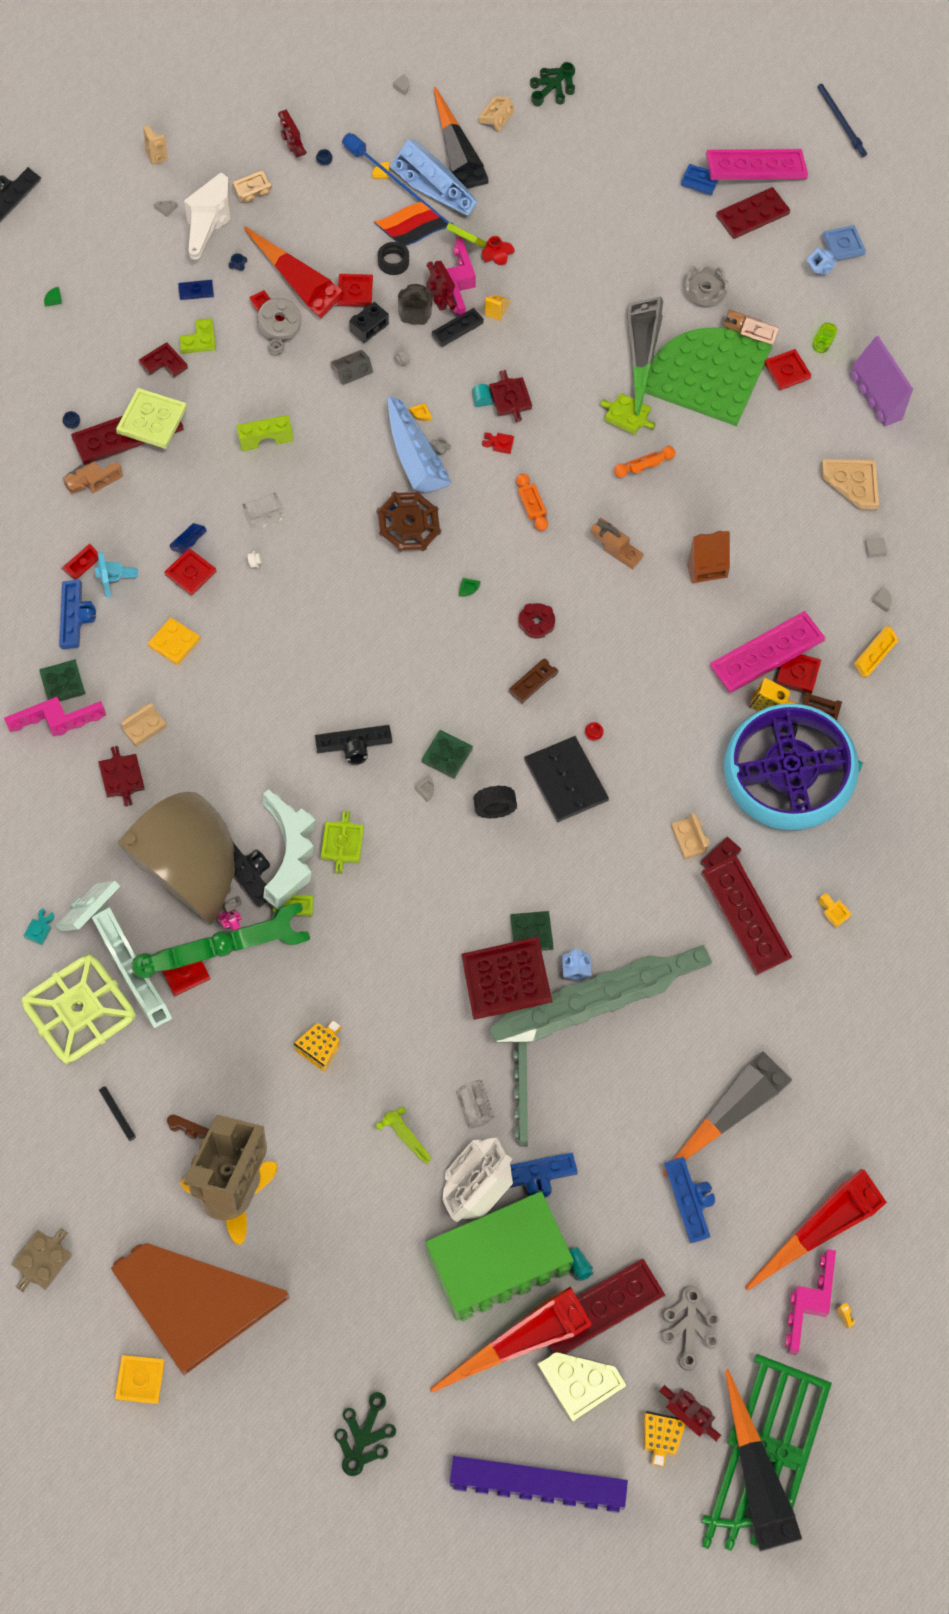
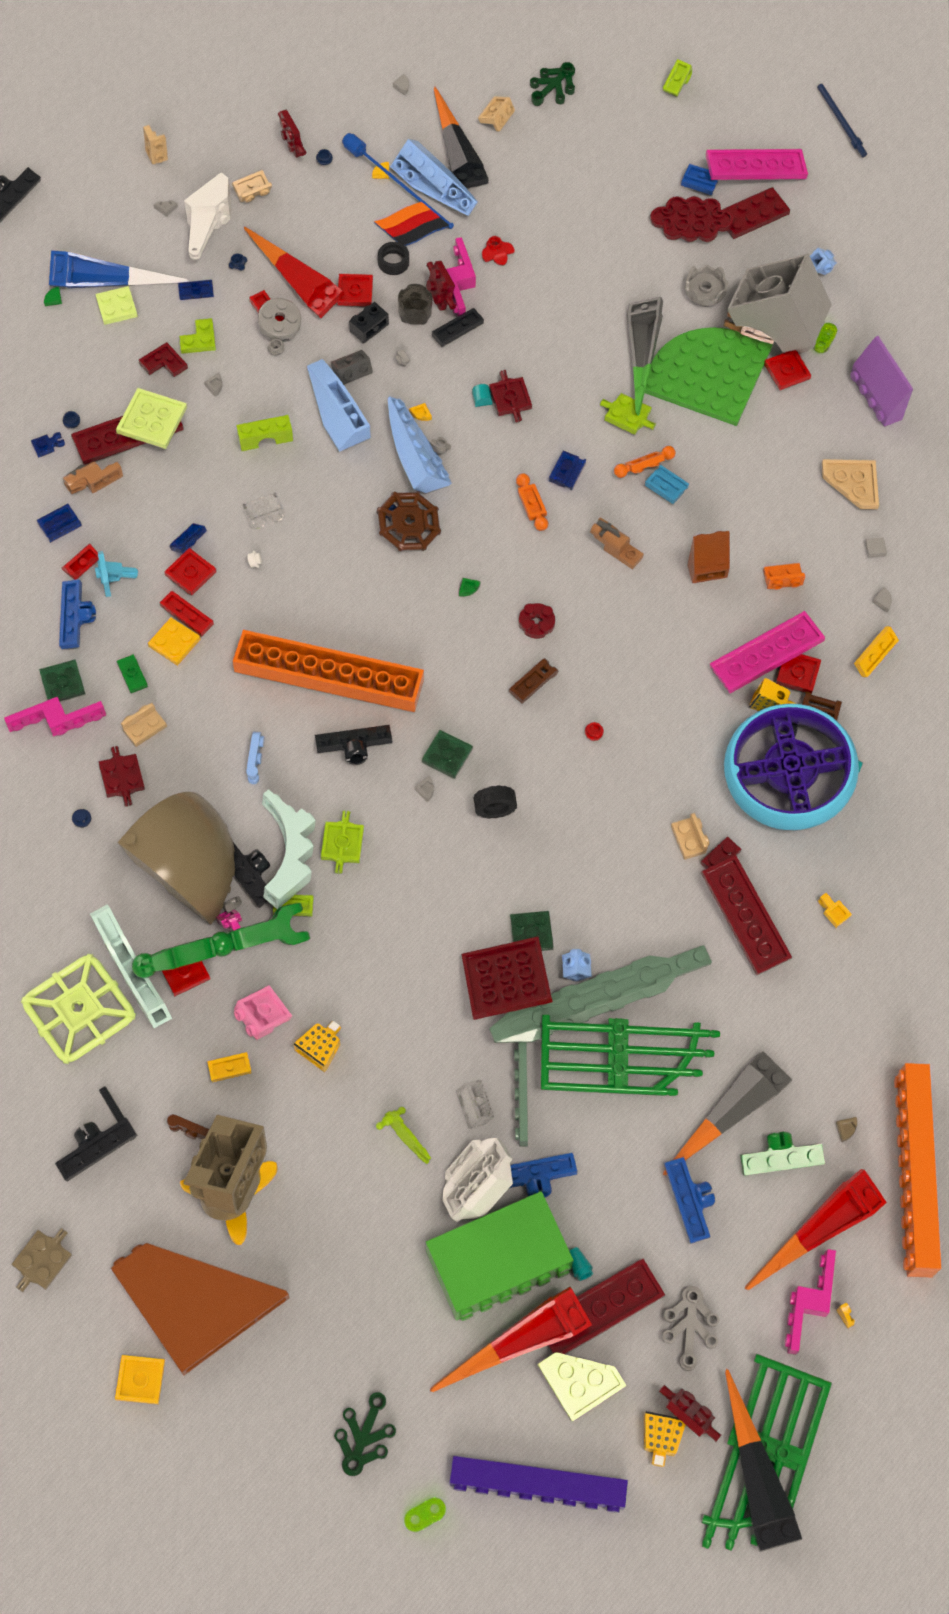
teal plate [23,908,55,945] -> none
light aqua plate [55,881,120,931] -> none
lime tile [446,223,487,248] -> none
red plate [482,432,515,454] -> none
yellow slope [485,294,510,321] -> none
black plate [524,736,609,823] -> none
medium blue plate [822,225,866,261] -> none
none -> clear blue plate [31,432,65,458]
none -> clear blue plate [36,504,82,543]
none -> blue plate [49,250,189,288]
none -> black plate [55,1117,138,1182]
none -> dark blue plate [72,809,92,828]
none -> yellowish green plate [95,286,138,325]
none -> green plate [117,654,148,694]
none -> red plate [160,591,214,637]
none -> light grey tile [204,373,222,397]
none -> yellow plate [207,1052,252,1083]
none -> orange brick [233,630,424,712]
none -> bright pink plate [234,985,292,1040]
none -> light blue plate [246,731,265,784]
none -> light blue wedge [307,359,371,452]
none -> clear neon green plate [404,1498,446,1533]
none -> green piece [541,1015,720,1096]
none -> clear blue plate [549,451,587,490]
none -> dark azure plate [645,465,689,504]
none -> dark red plate [650,196,734,242]
none -> lime plate [663,59,693,97]
none -> light grey brick [728,253,832,353]
none -> plate [740,1132,825,1176]
none -> orange bracket [763,563,806,590]
none -> dark tan tile [836,1117,857,1142]
none -> orange brick [894,1063,941,1278]

